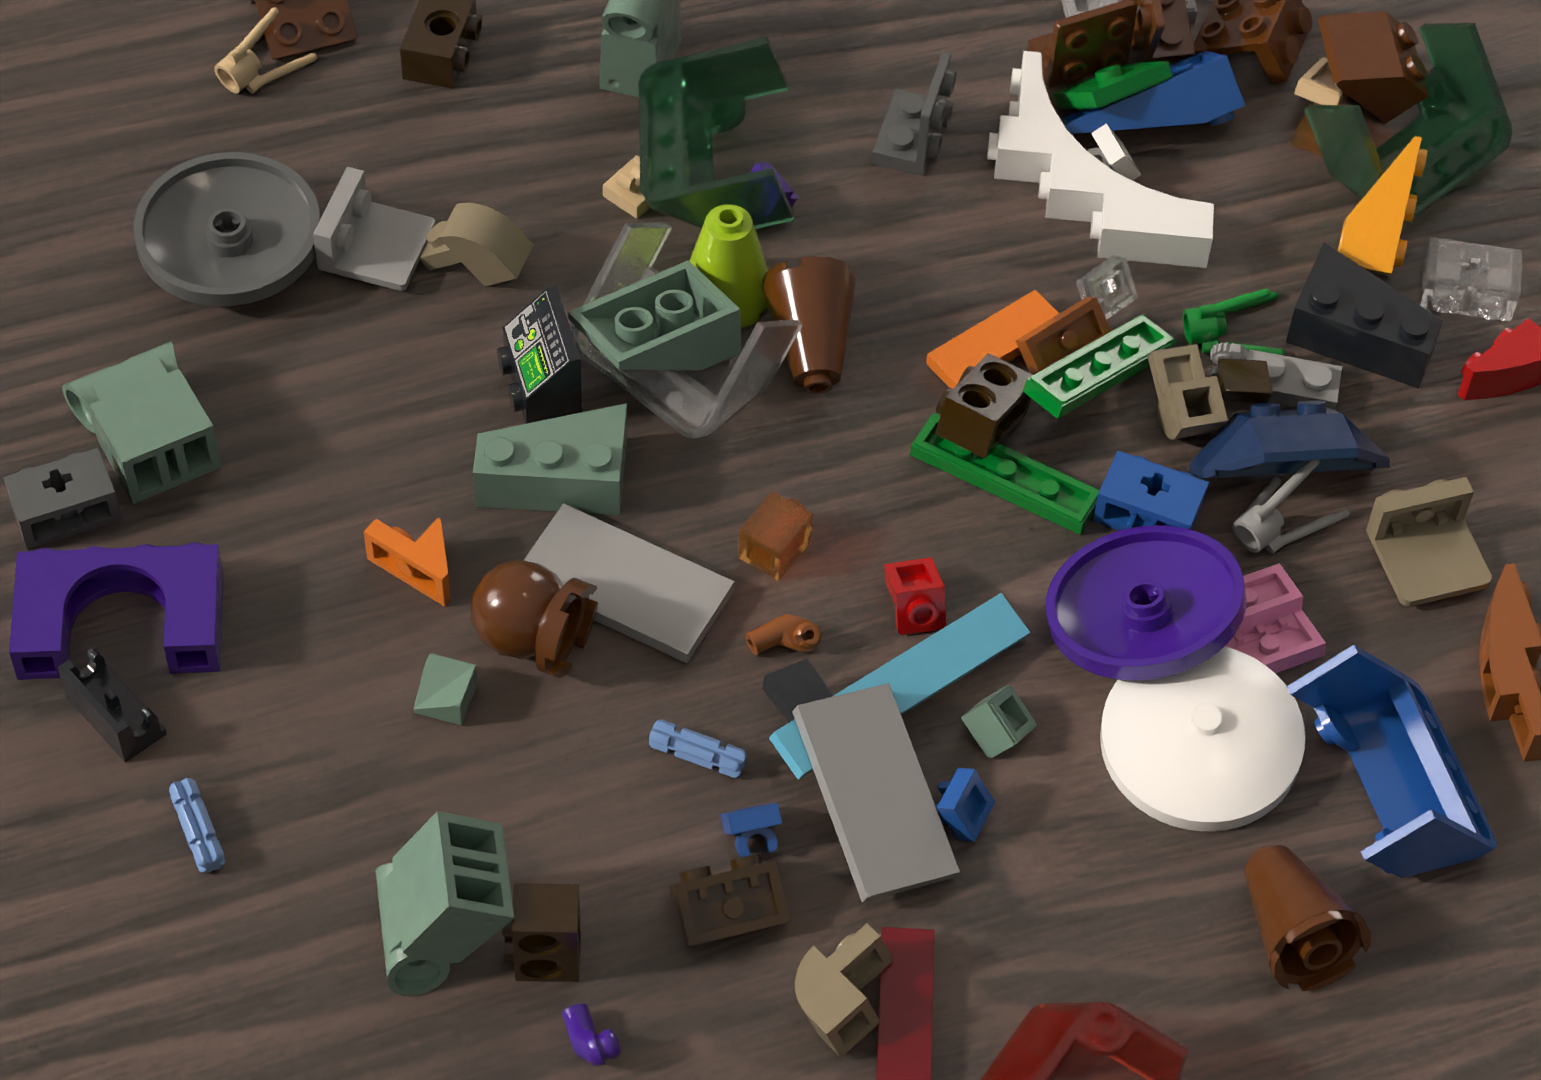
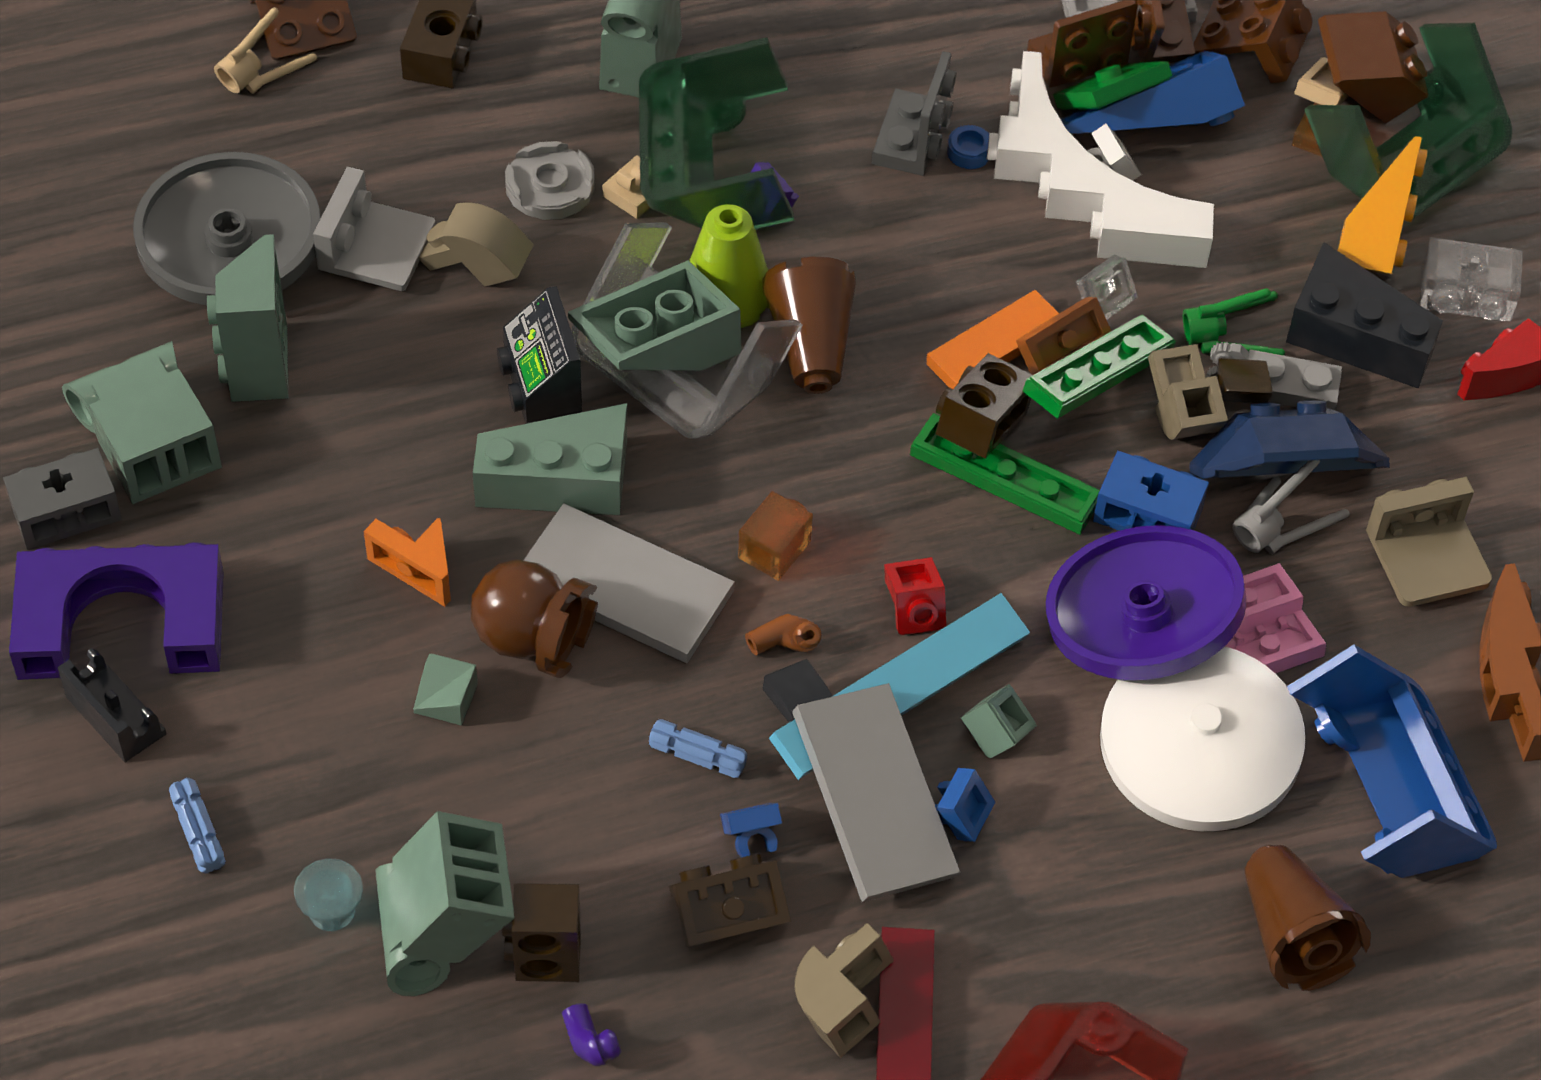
none -> sand green slope [207,234,289,402]
none -> clear light blue piece [294,858,363,931]
none -> light grey tile [505,141,595,220]
none -> blue tile [947,125,989,169]

